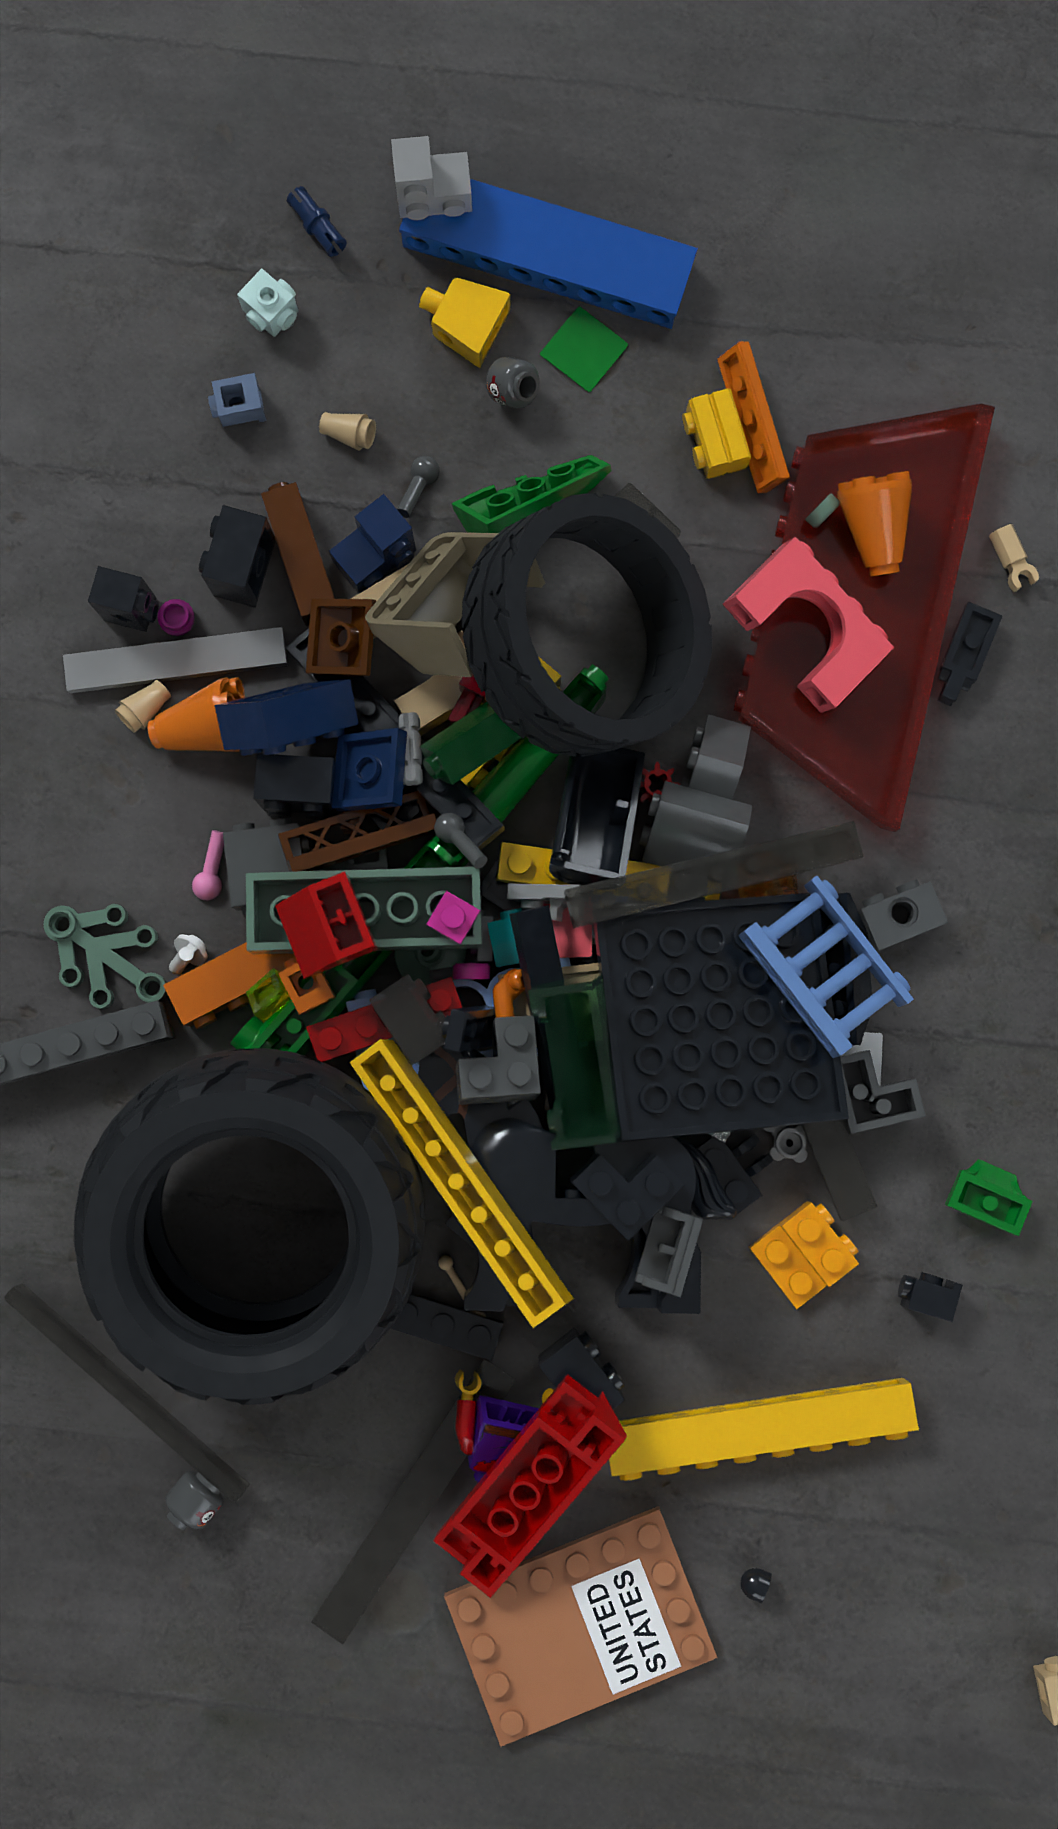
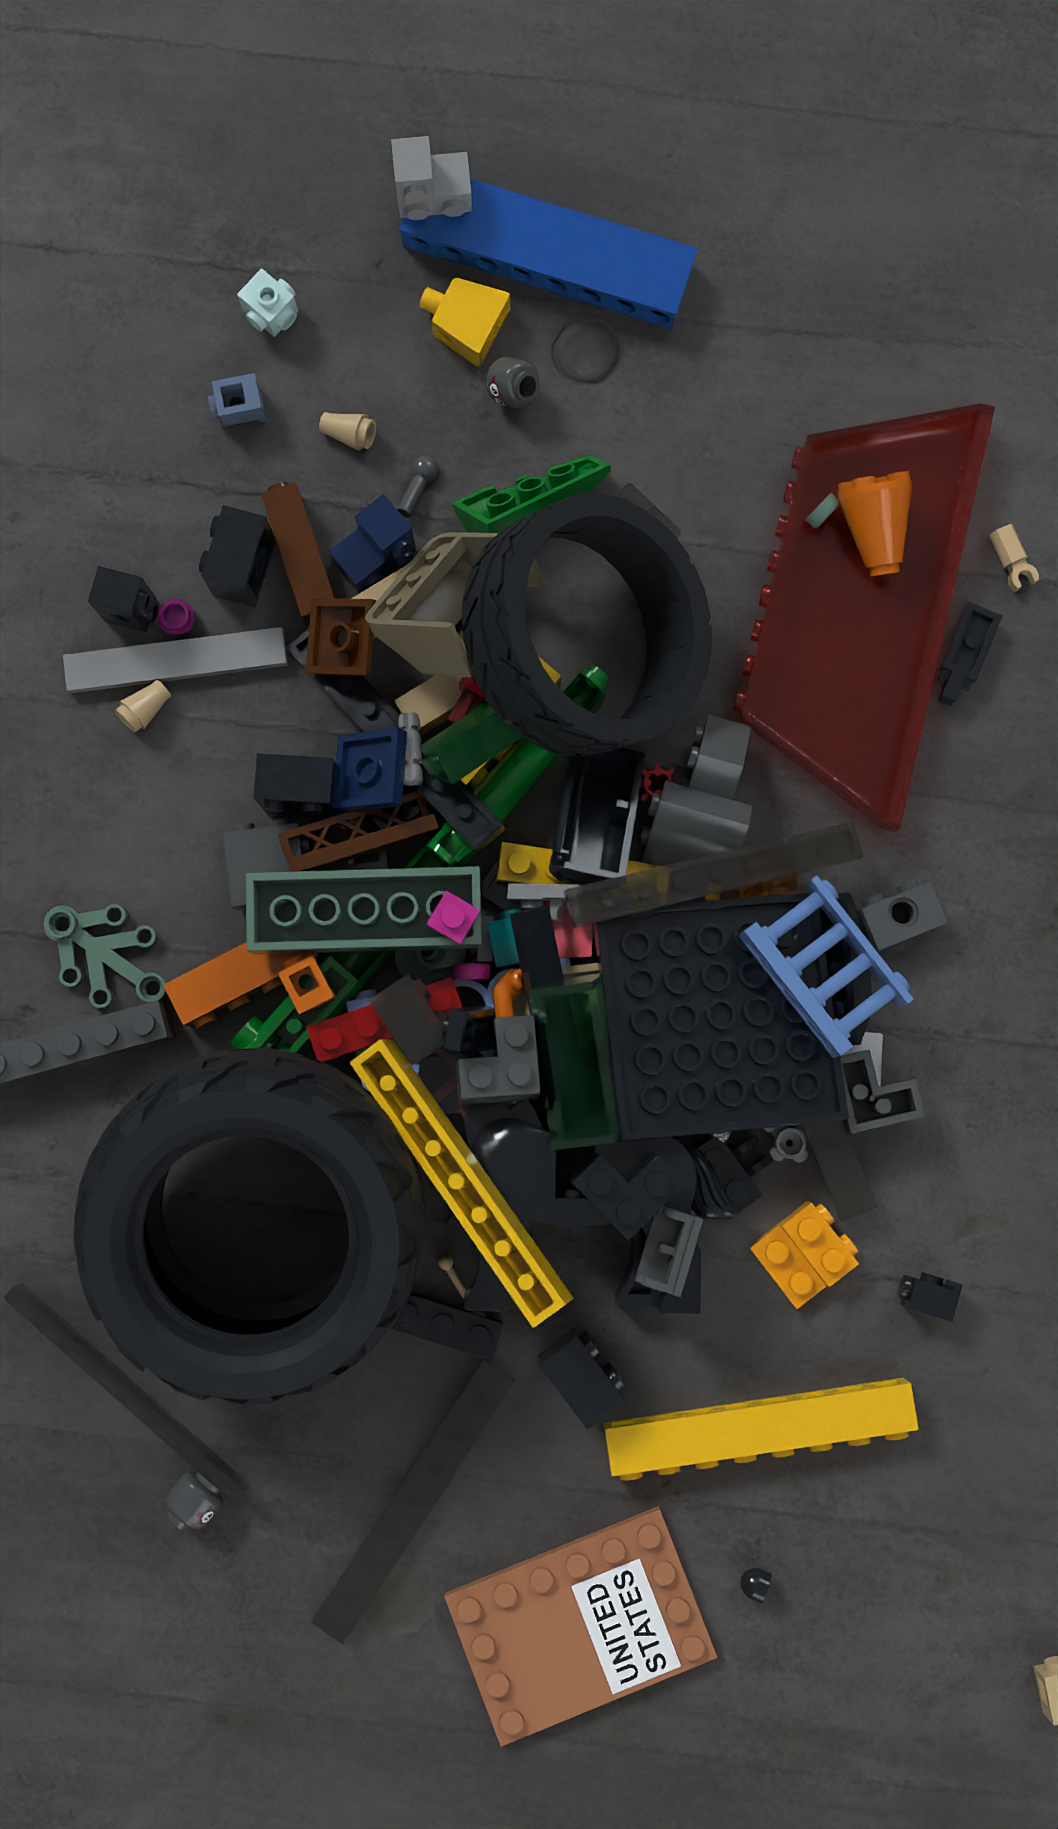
orange cone [147,677,245,752] -> none
white plate [169,934,208,974] -> none
bright pink bar [192,830,224,901] -> none
dark blue brick [215,679,359,756] -> none
clear neon green plate [246,968,291,1022] -> none
red slope [275,871,378,979] -> none
dark blue pin [286,186,347,257] -> none
red slope [433,1374,627,1598] -> none
dark grey bar [434,813,487,869] -> none
torso [455,1370,554,1483] -> none
green sticker [540,307,628,392] -> none
yellow brick [682,388,751,479] -> none
orange tile [717,341,790,493] -> none
coral arch [723,536,894,713] -> none
green slope [945,1159,1033,1236] -> none

